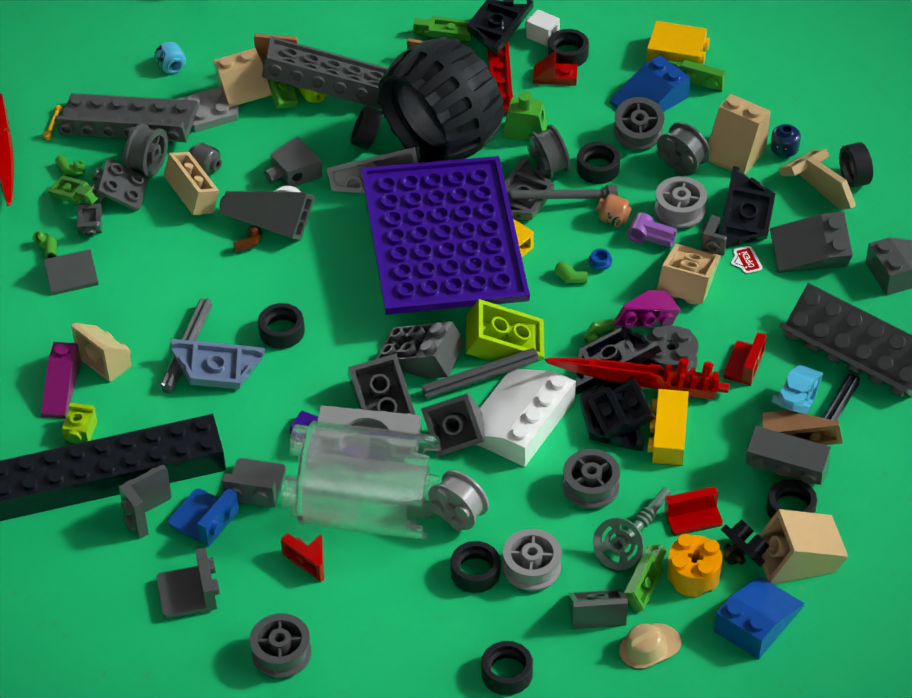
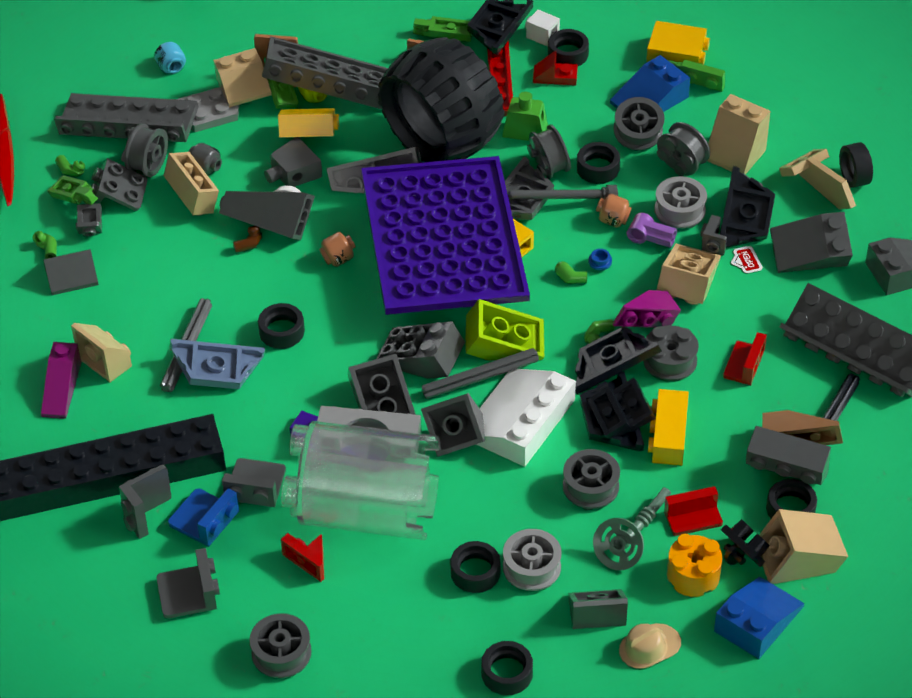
yellow hinge [43,105,63,140] -> none
lime brick [62,402,98,444] -> none
black tyre [350,105,383,150] -> none
light grey wheel [428,470,489,531] -> none
red piece [545,358,729,400] -> none
bright green hinge [624,544,667,611] -> none
dark blue head [770,124,801,158] -> none
medium azure piece [771,365,823,414] -> none
none -> yellow brick [278,108,339,138]
none -> nougat head [319,232,356,267]

